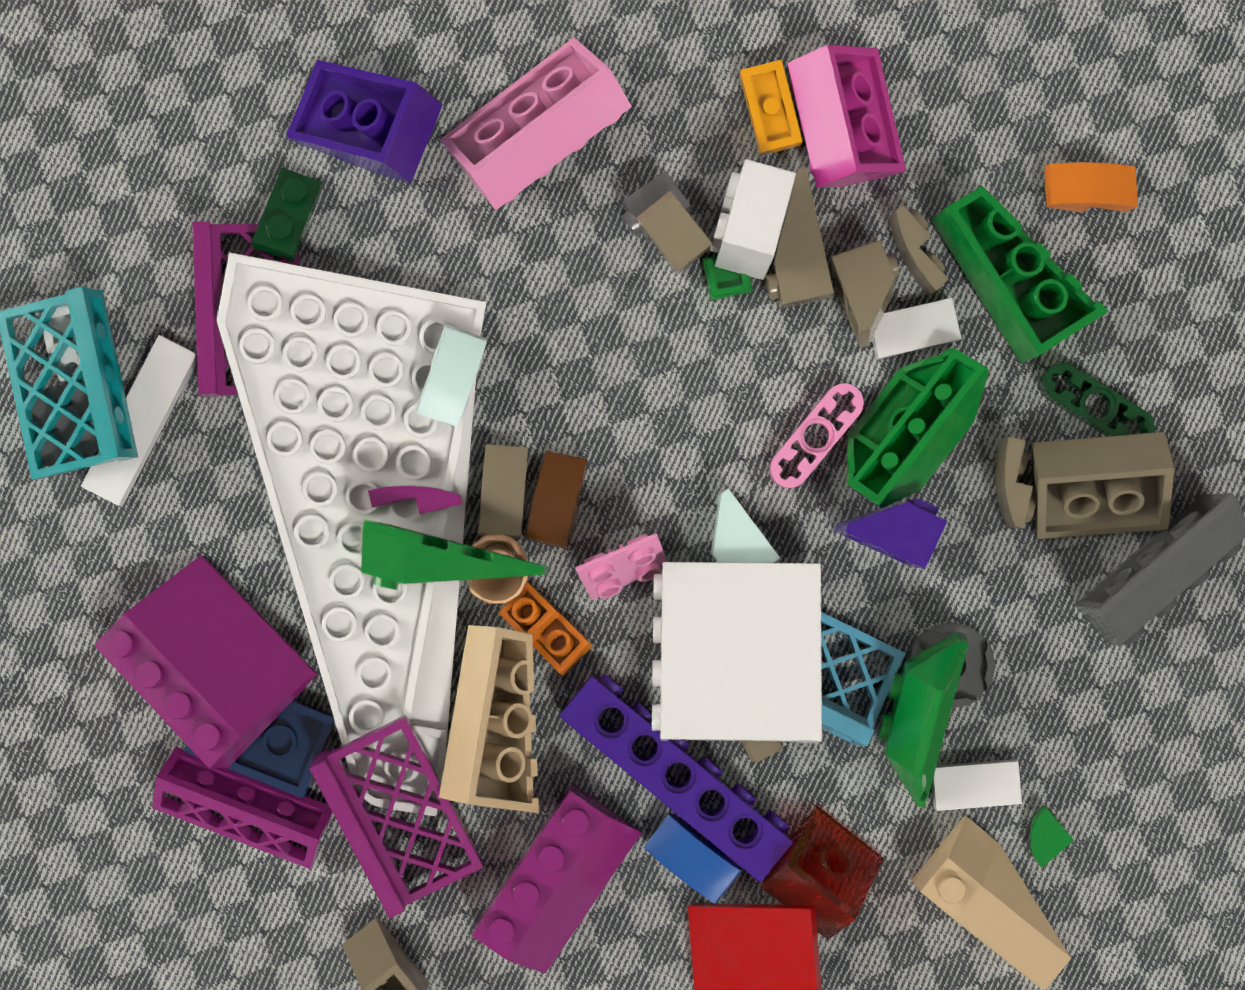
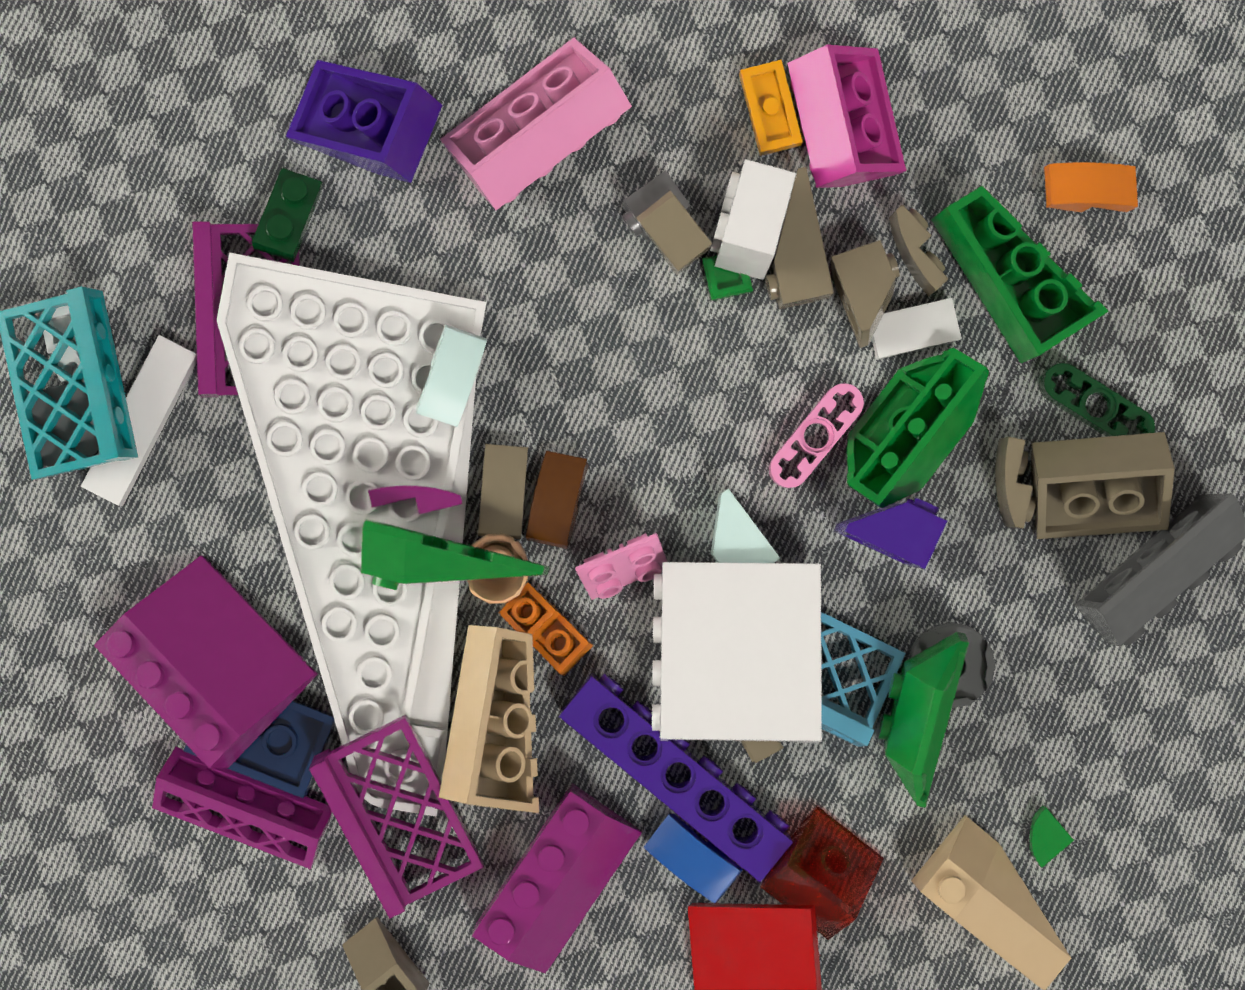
white tile [932,759,1022,811] -> none

